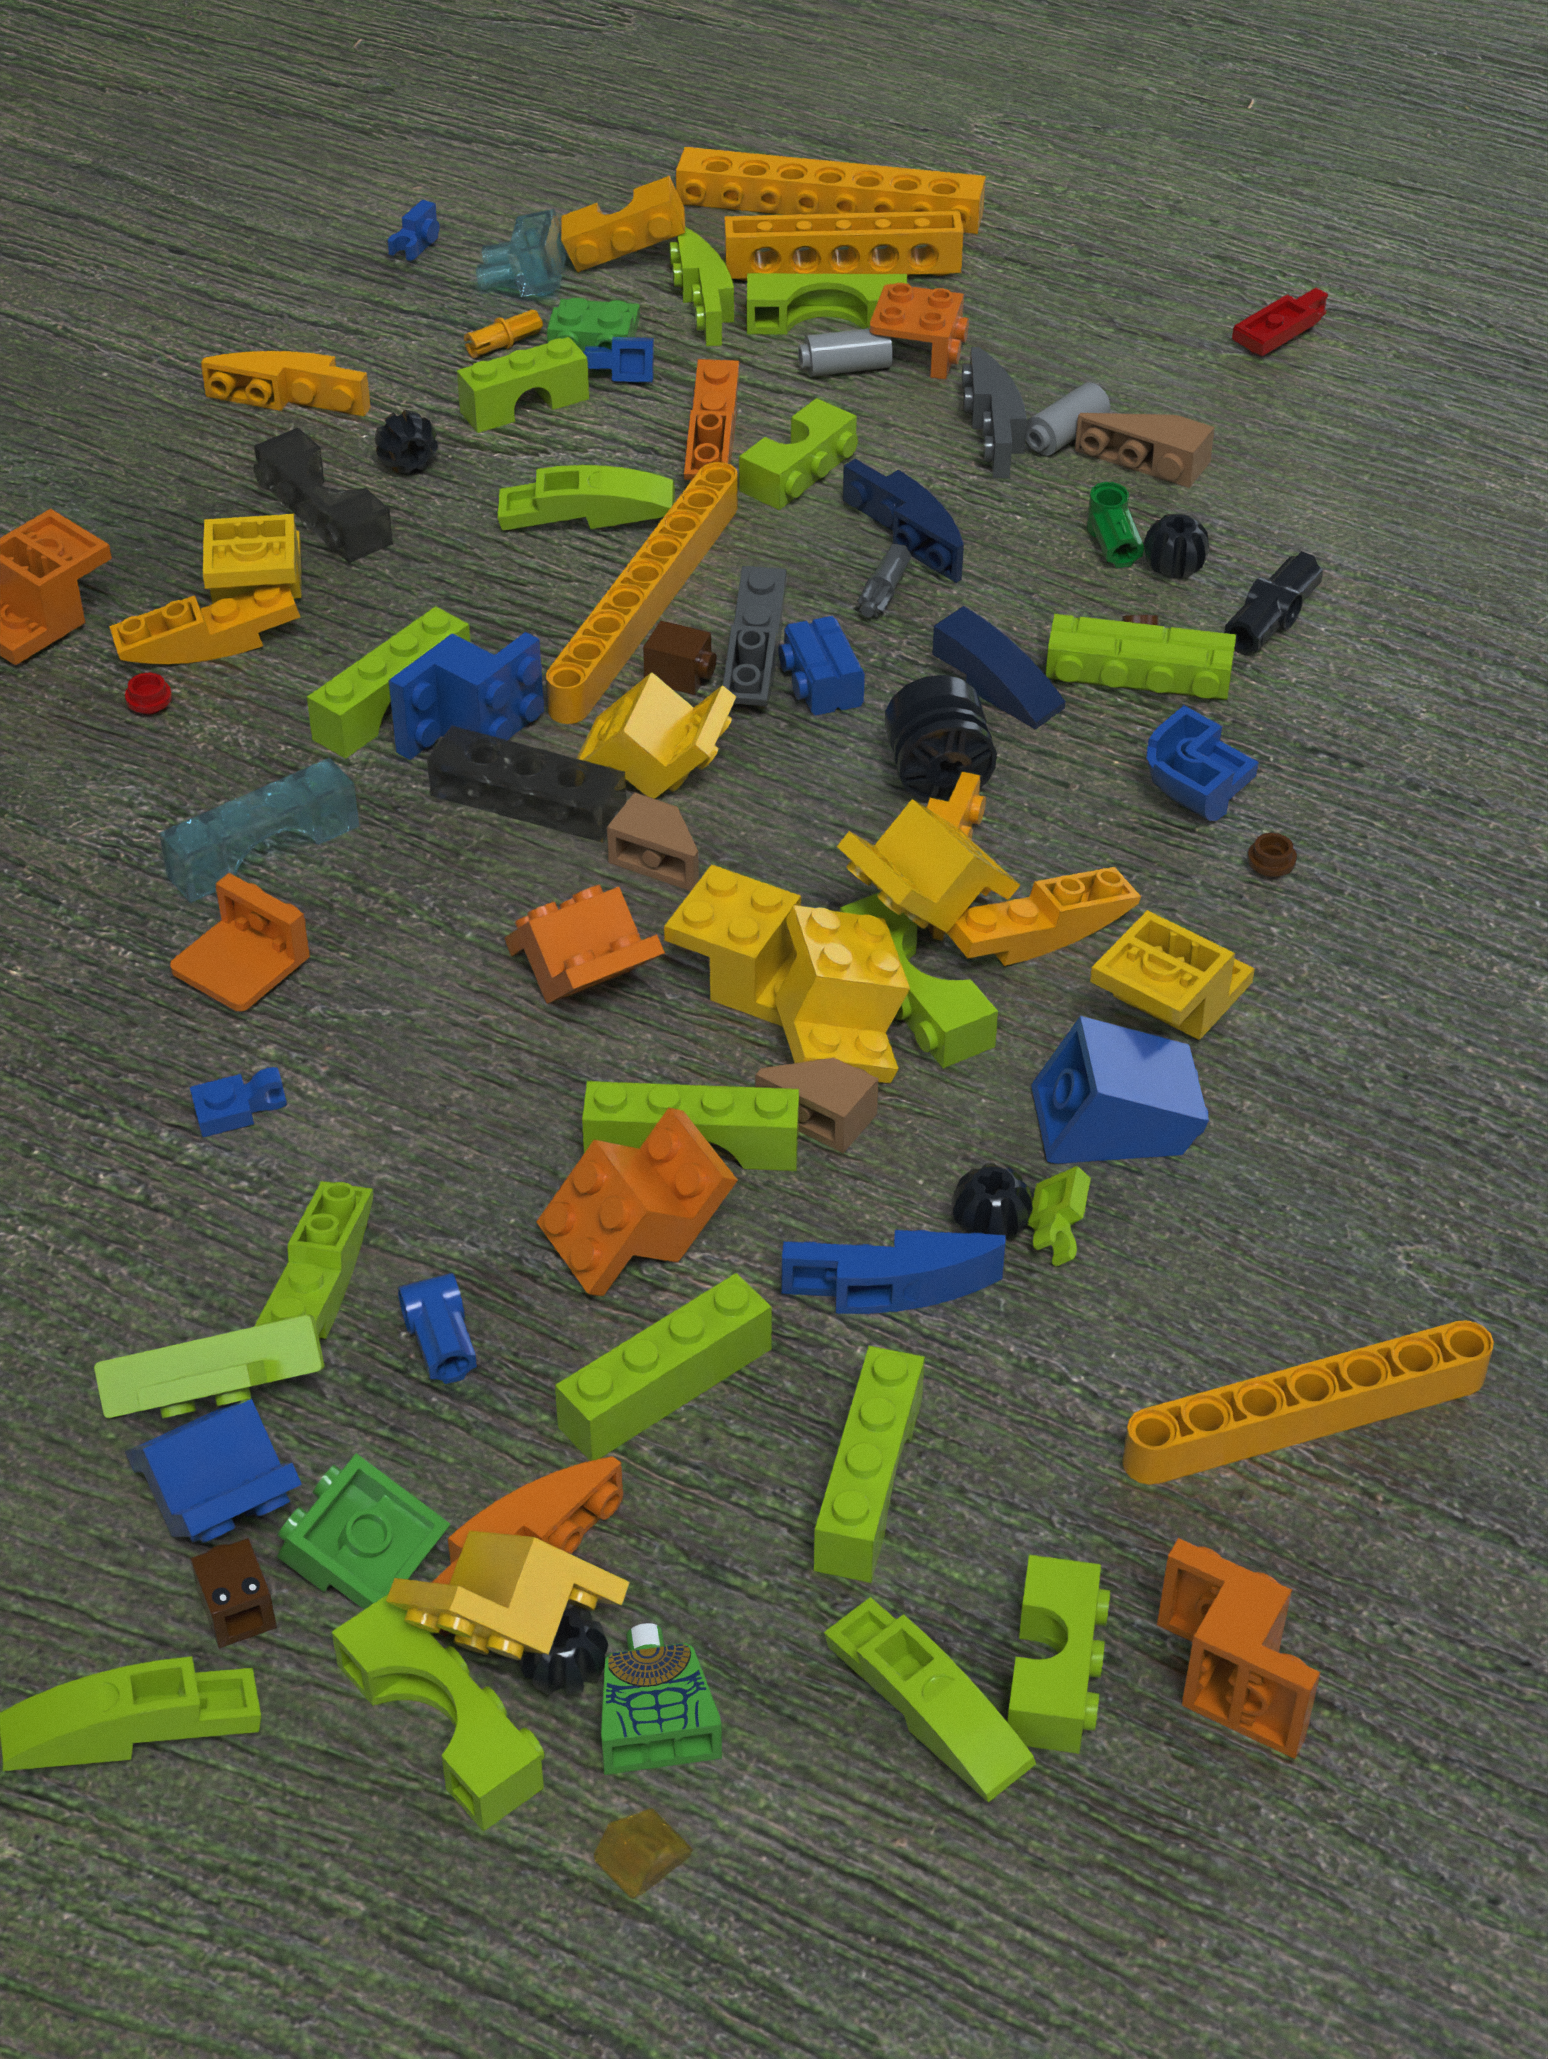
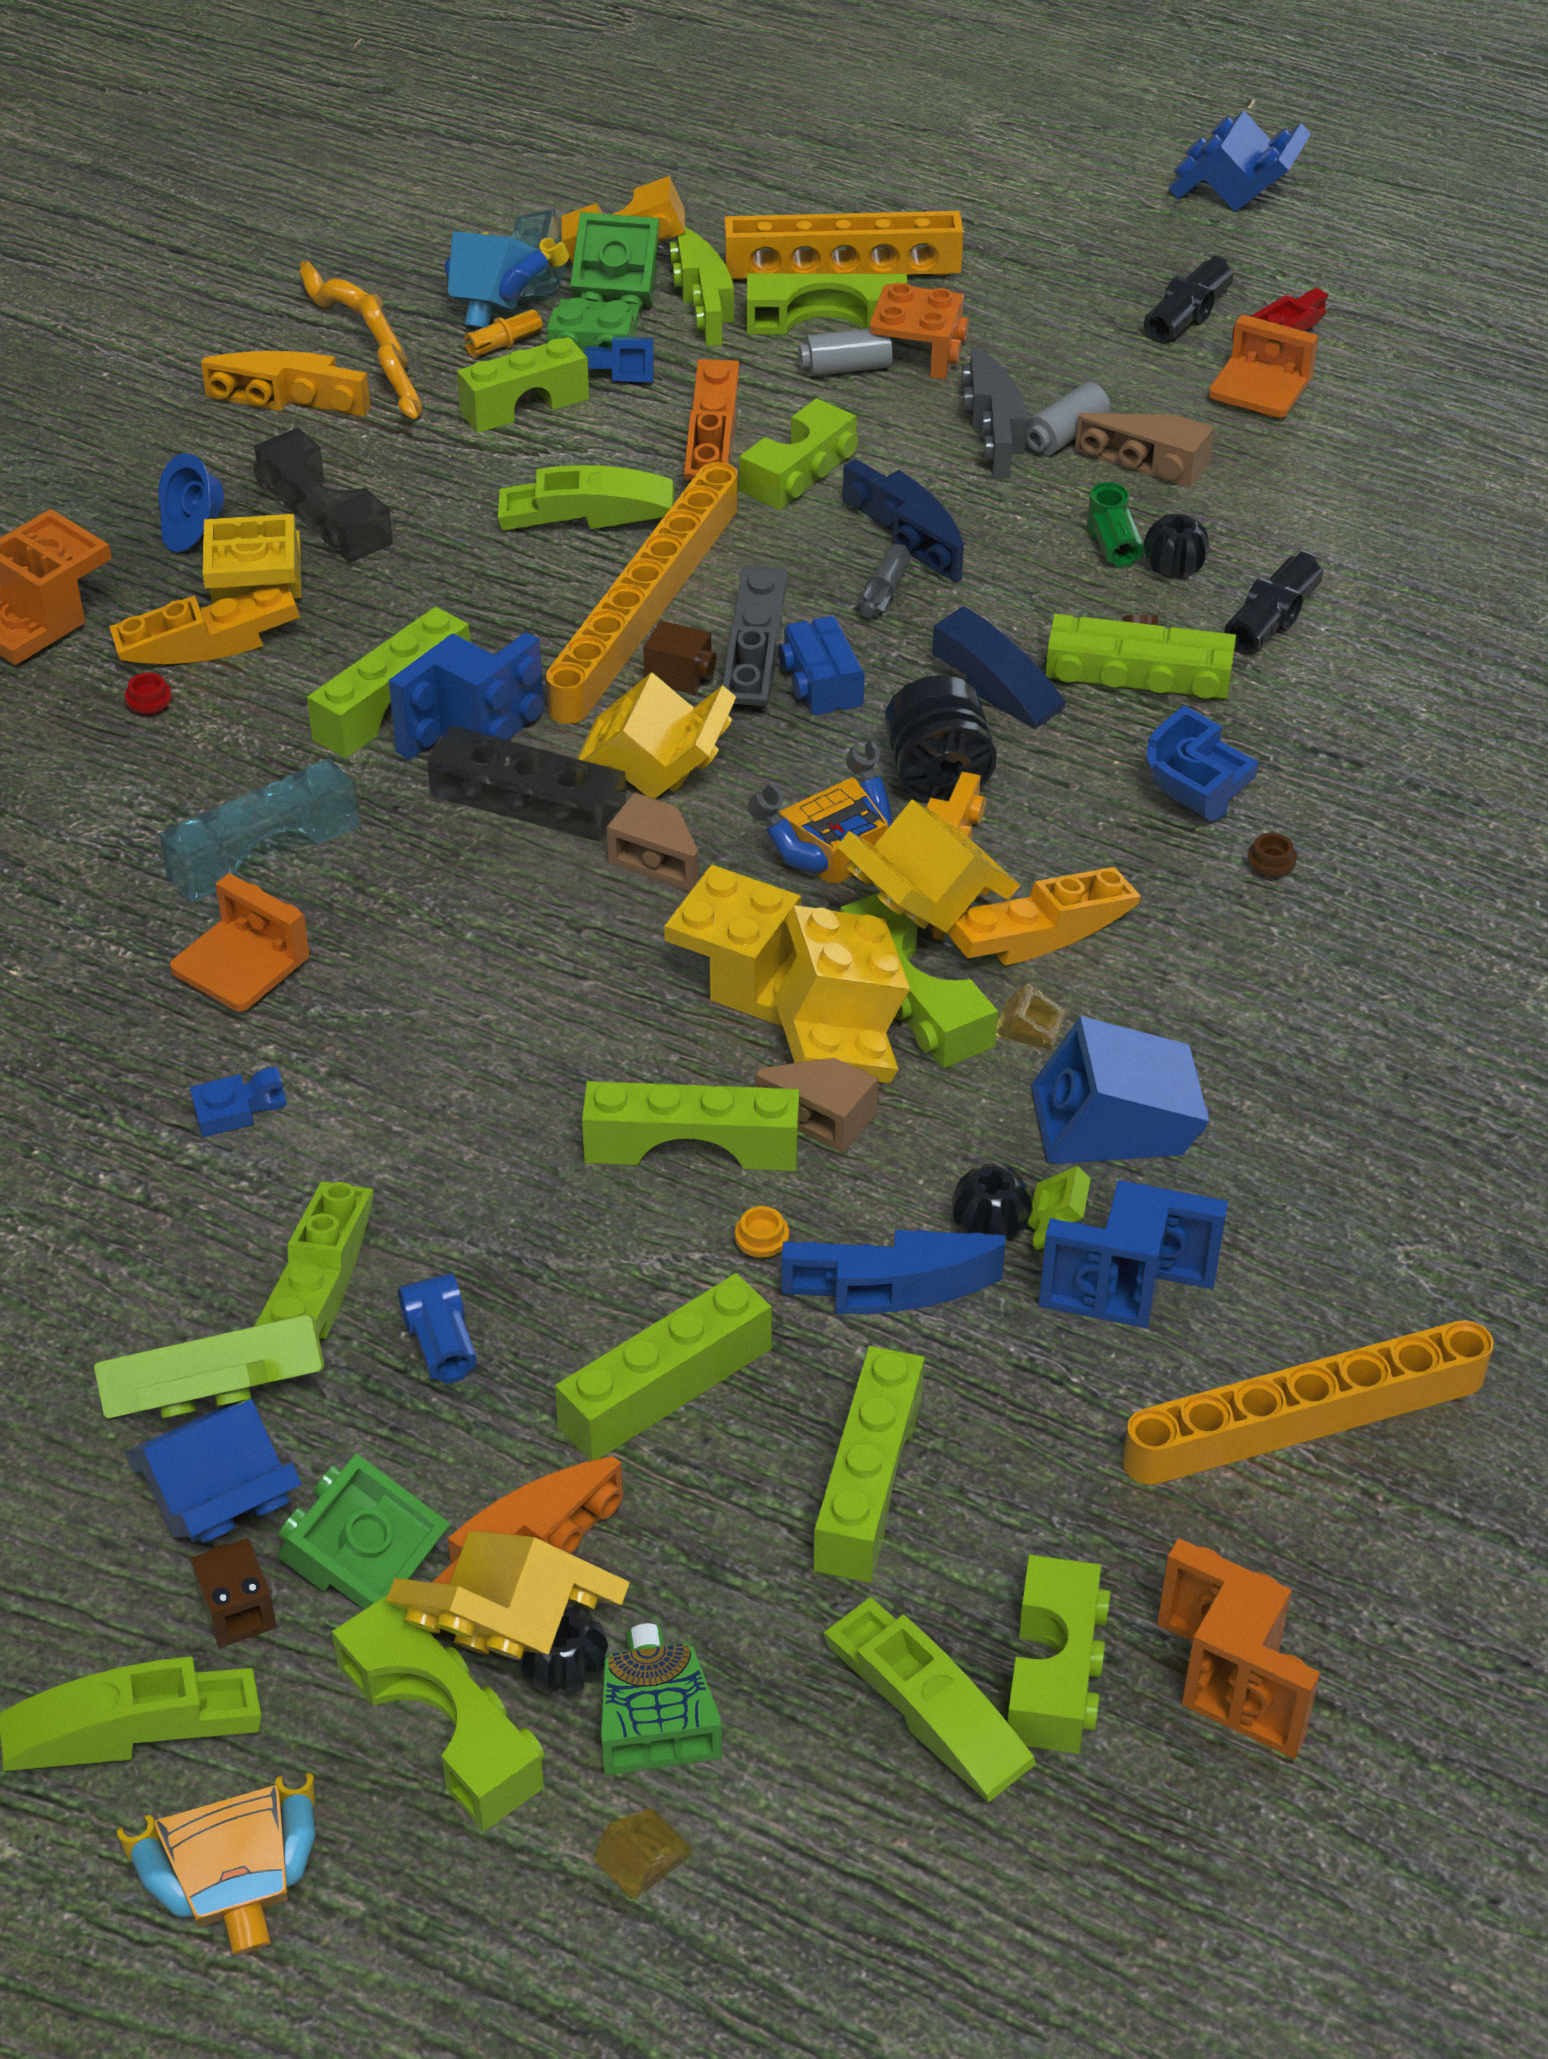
black piece [374,410,438,475] -> none
blue plate [388,200,440,261] -> none
orange bracket [504,884,665,1004] -> none
orange bracket [536,1108,738,1296] -> none
light orange brick [676,147,986,234] -> none
yellow bracket [1090,910,1255,1040] -> none
none -> torso [117,1772,316,1955]
none -> blue piece [158,453,224,553]
none -> light orange animal [299,260,423,420]
none -> dark azure torso [444,231,569,329]
none -> bright green plate [570,212,660,310]
none -> light orange plate [735,1206,789,1257]
none -> torso [748,740,892,884]
none -> clear yellow slope [996,983,1067,1049]
none -> blue bracket [1039,1180,1228,1329]
none -> black piece [1144,256,1234,344]
none -> blue bracket [1168,110,1311,212]
none -> orange bracket [1209,314,1319,418]

